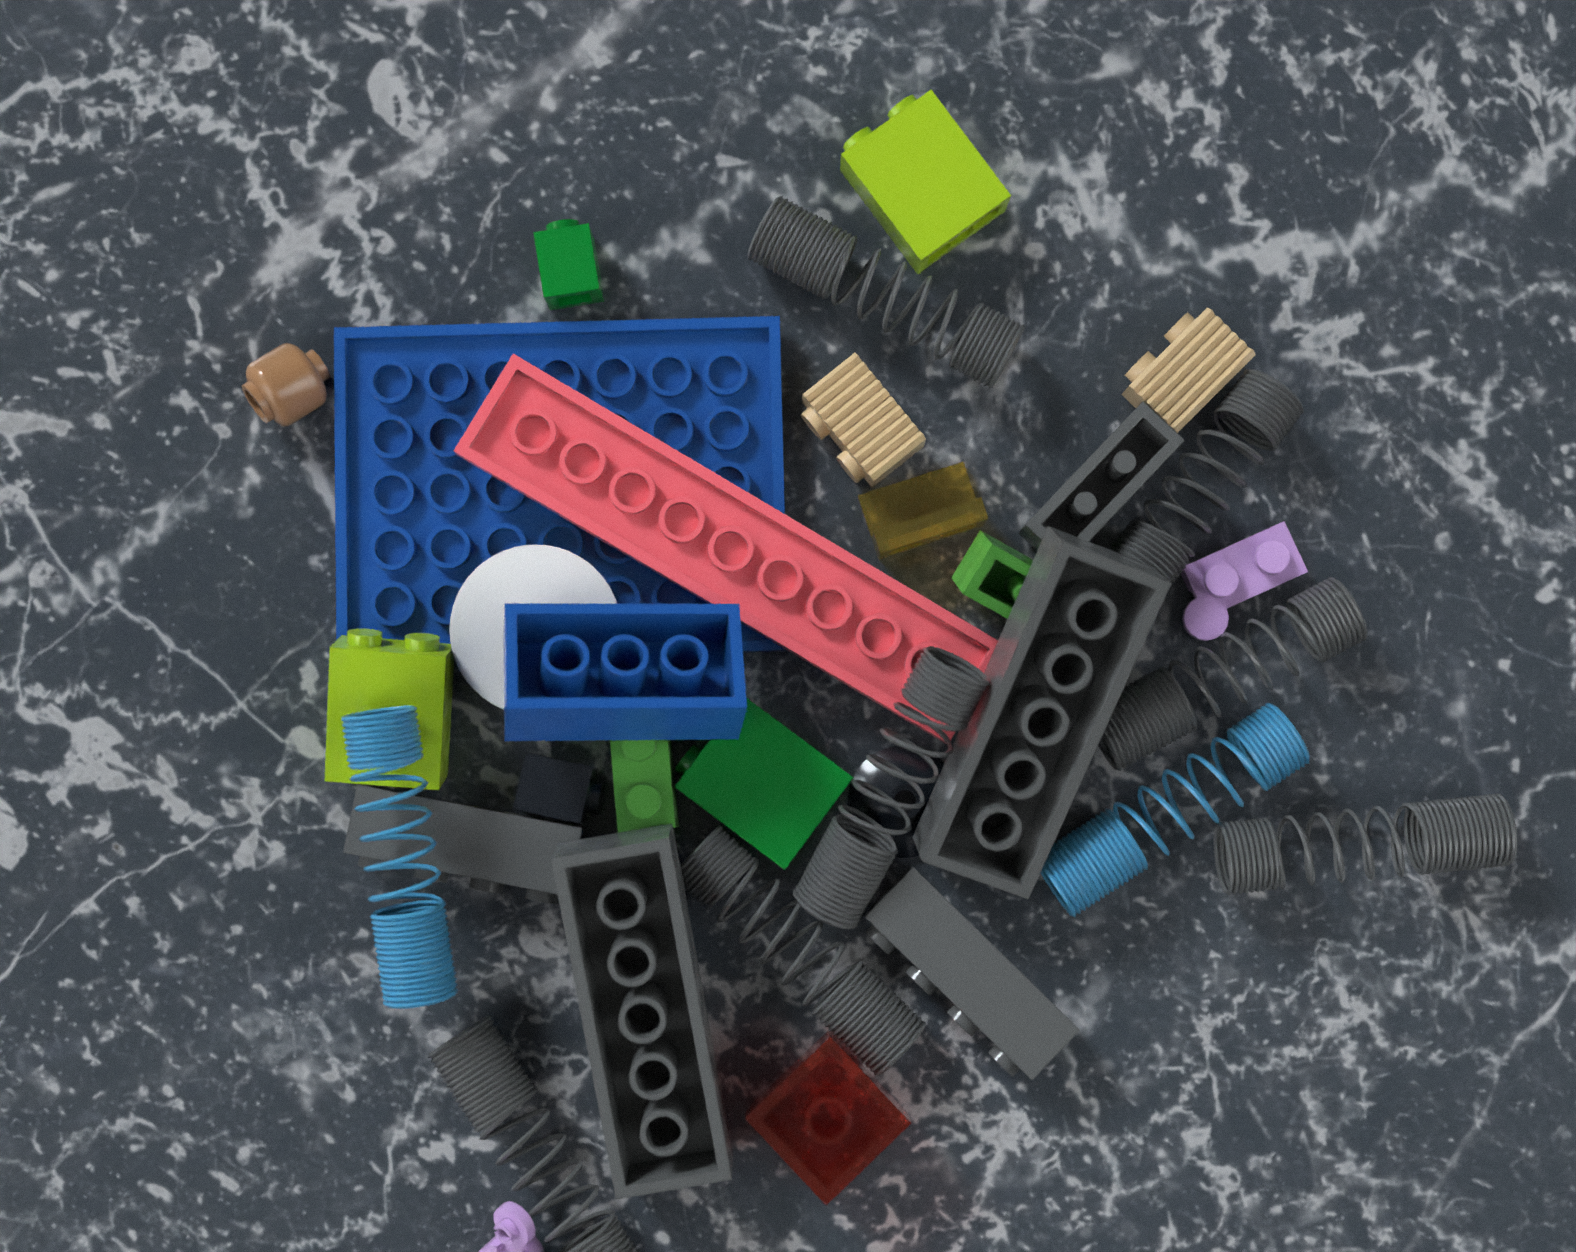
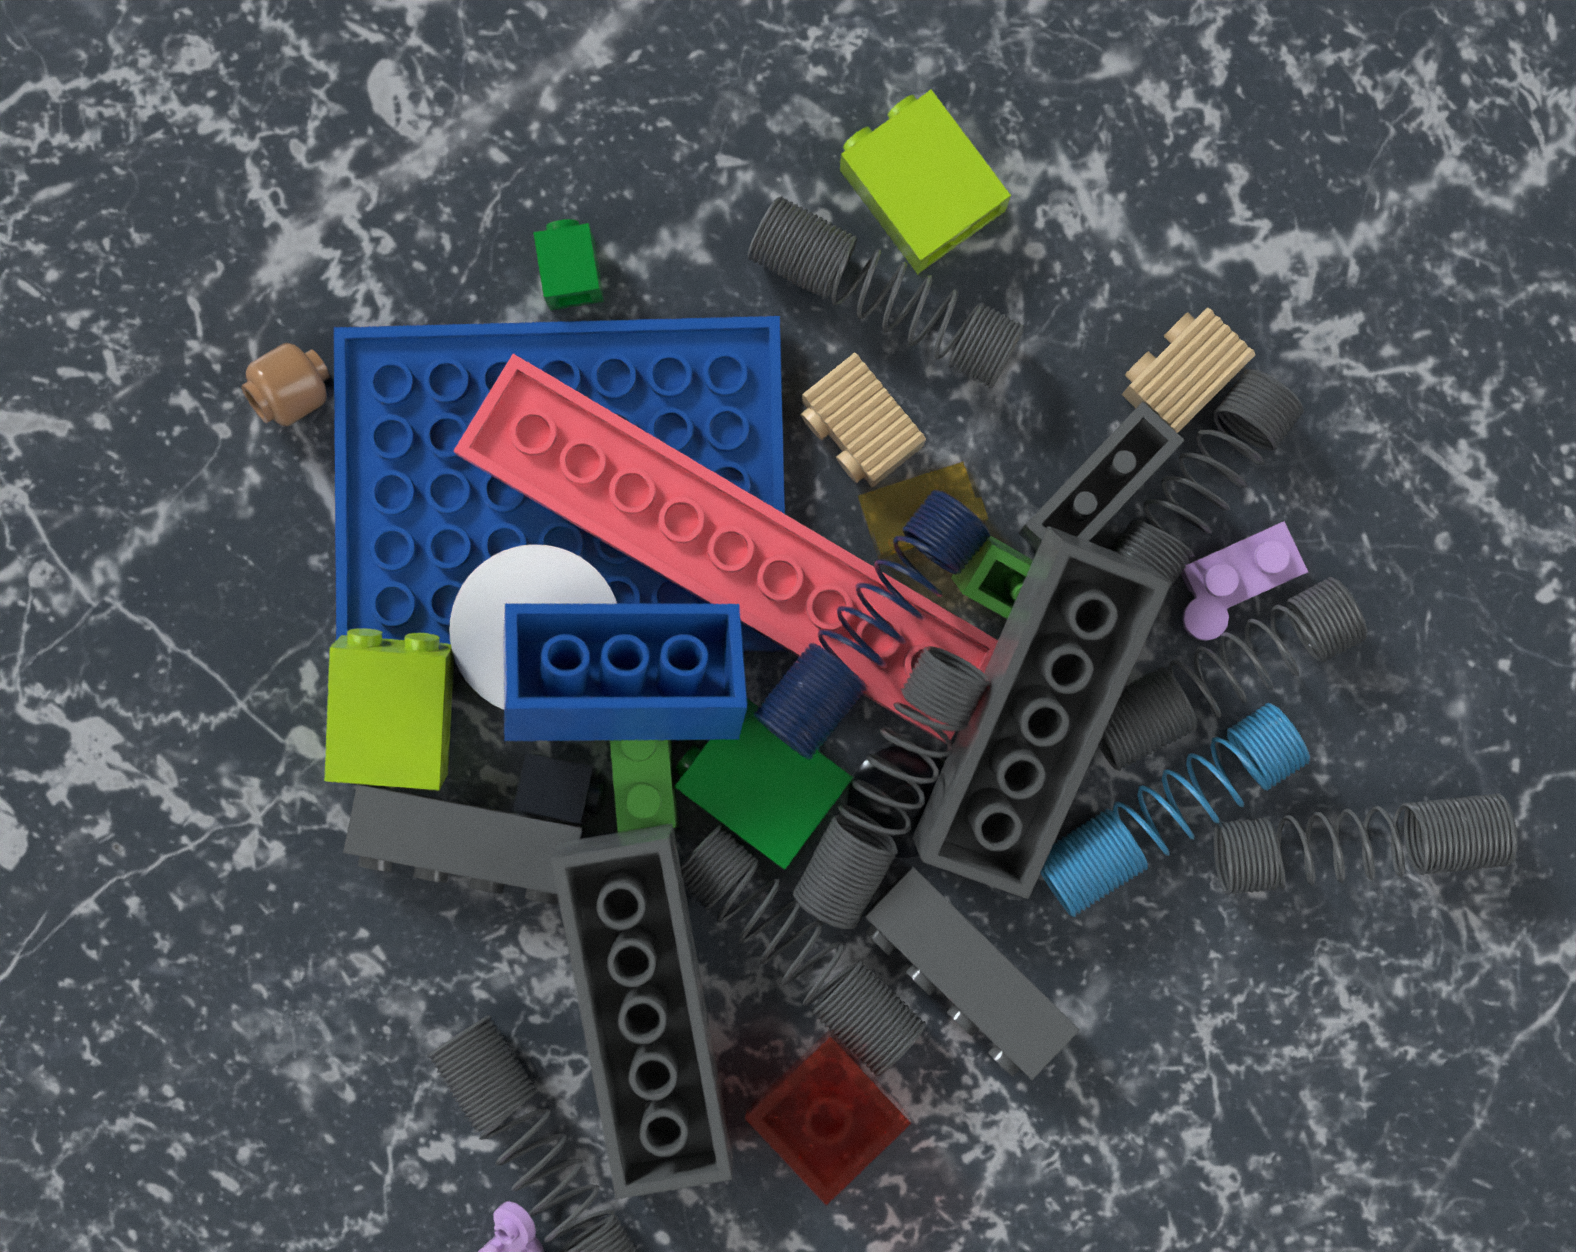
dark azure piece [341,705,458,1009] -> none
none -> dark blue piece [753,490,990,759]

